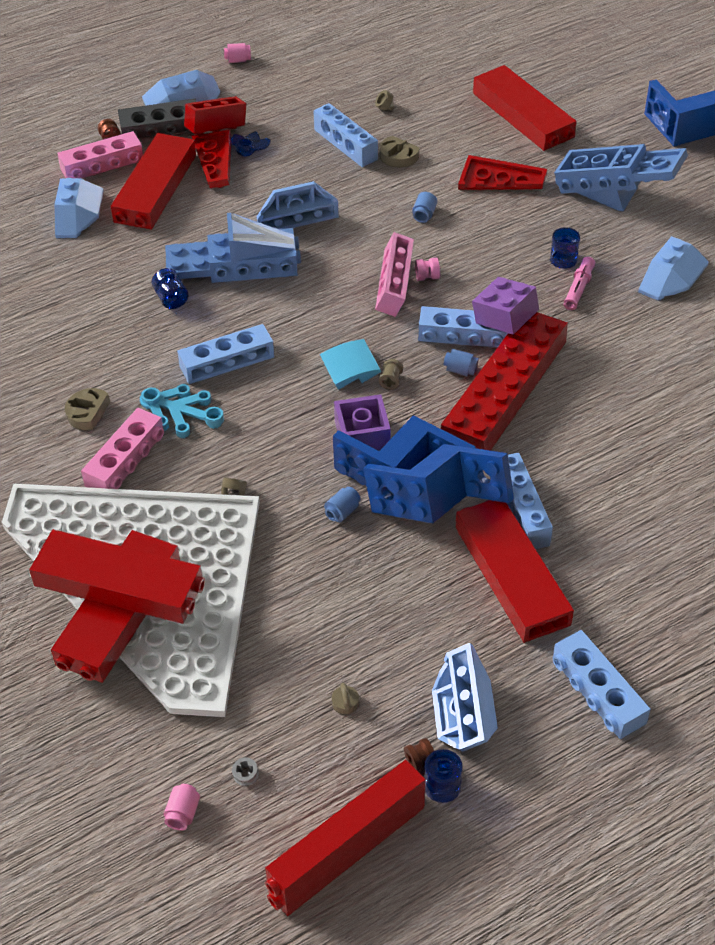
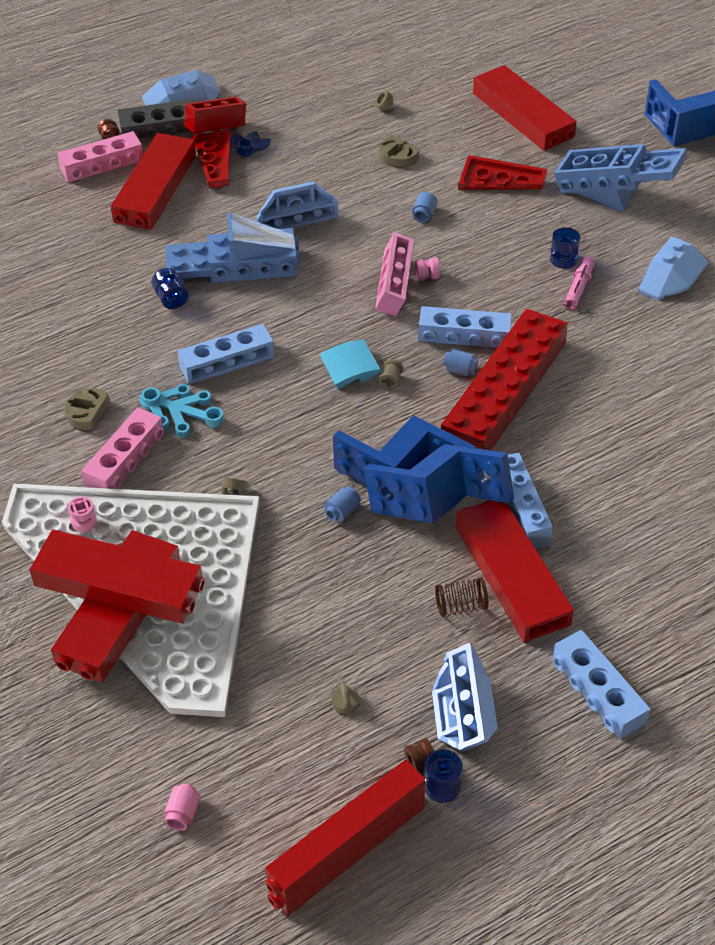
light blue wedge [54,178,104,238] -> none
bright pink brick [224,43,251,63] -> none
light grey bush [232,757,259,786] -> none
light blue brick [314,103,378,168] -> none
medium lavender brick [334,394,391,450] -> none
medium lavender brick [472,277,539,334] -> none
none -> bright pink wheel [68,496,97,532]
none -> reddish brown piece [435,577,489,617]

